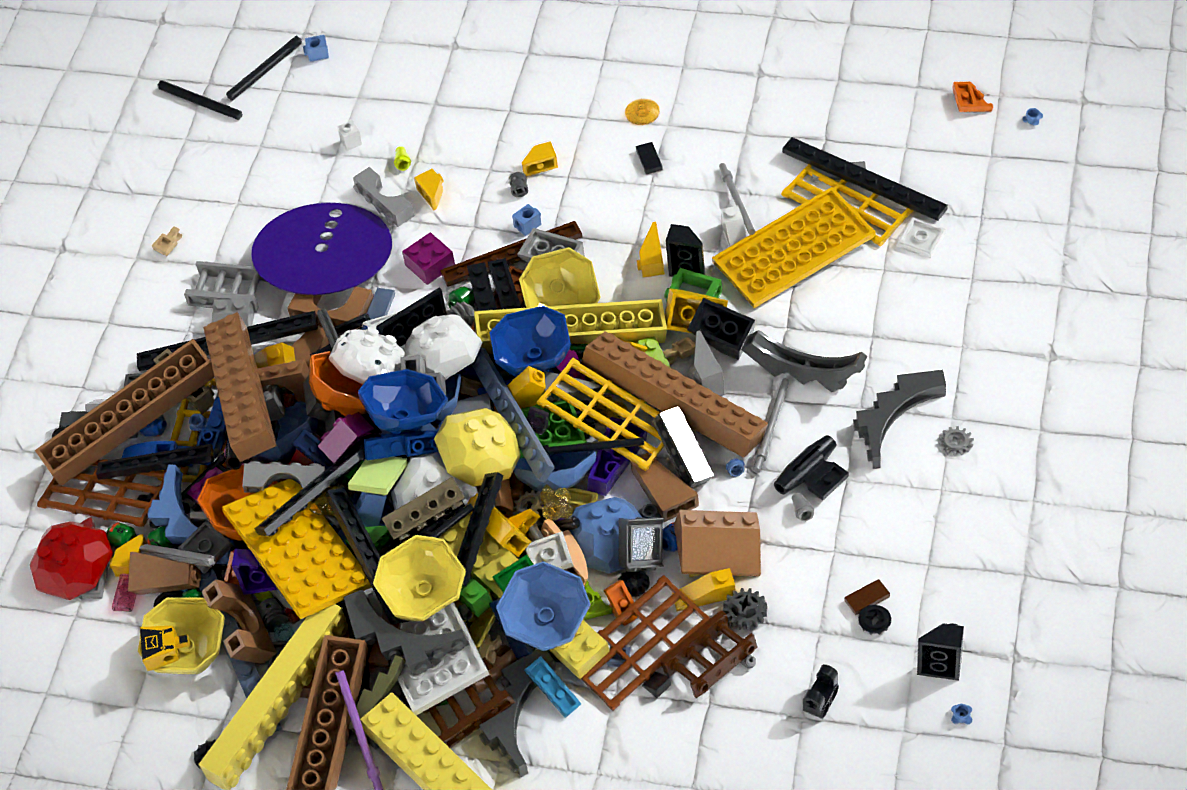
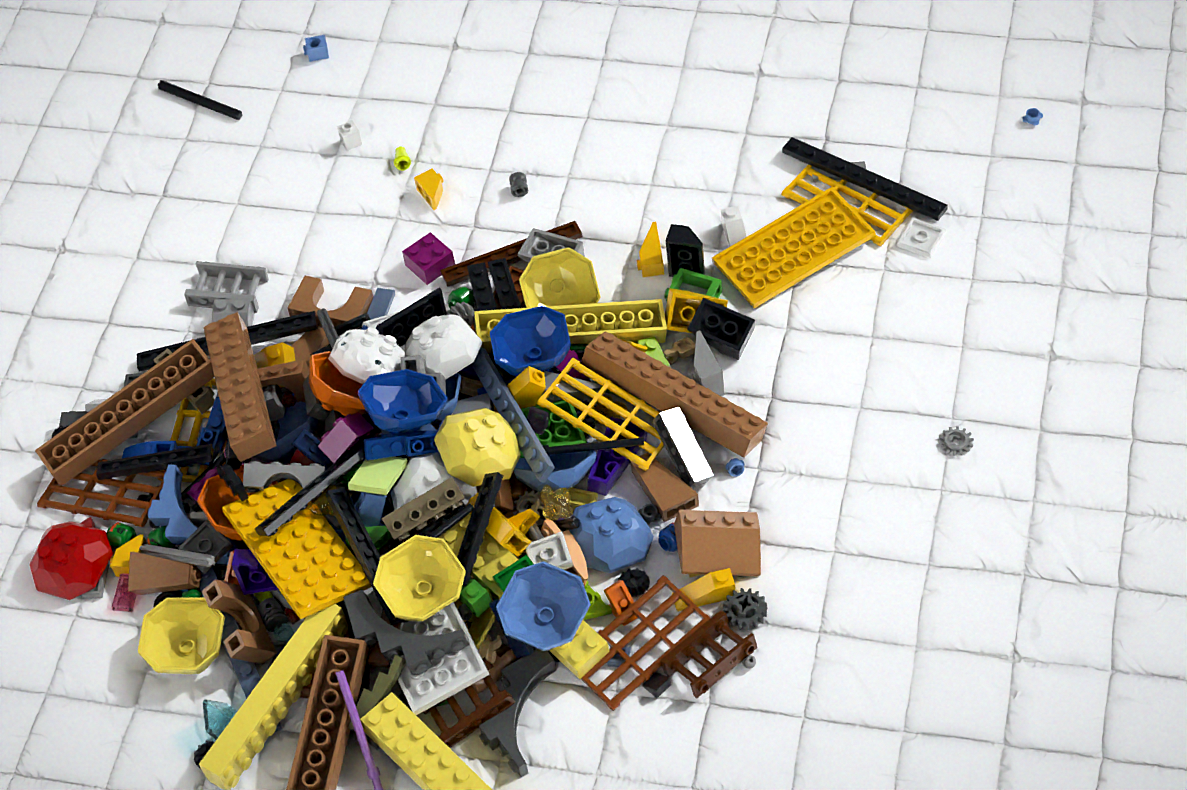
blue head [140,415,167,437] -> none
yellow torso [140,625,190,671] -> none
tan plate [151,226,183,256] -> none
medium blue plate [189,414,207,431] -> none
black axle [226,36,302,101] -> none
dark purple piece [251,202,392,295] -> none
light grey arch [353,166,415,227] -> none
medium blue brick [512,204,542,236] -> none
yellow slope [521,141,558,176] -> none
dark azure tile [524,656,582,718] -> none
dark grey window [619,516,664,572] -> none
clear yellow dish [625,98,660,125] -> none
black tile [635,142,663,175] -> none
light grey bar [719,163,755,235] -> none
dark grey arch [741,330,867,393] -> none
light grey bar [753,378,790,473] -> none
black plate [774,435,849,501] -> none
light grey cone [791,493,814,522] -> none
black piece [802,664,839,719] -> none
reddish brown tile [844,579,890,616] -> none
dark grey arch [853,369,946,469] -> none
black gear [858,605,892,635] -> none
black slope [917,623,964,681] -> none
medium blue plate [951,704,973,725] -> none
orange wing [952,82,994,112] -> none
none -> clear light blue slope [202,699,237,743]
none -> black hinge [216,463,249,501]

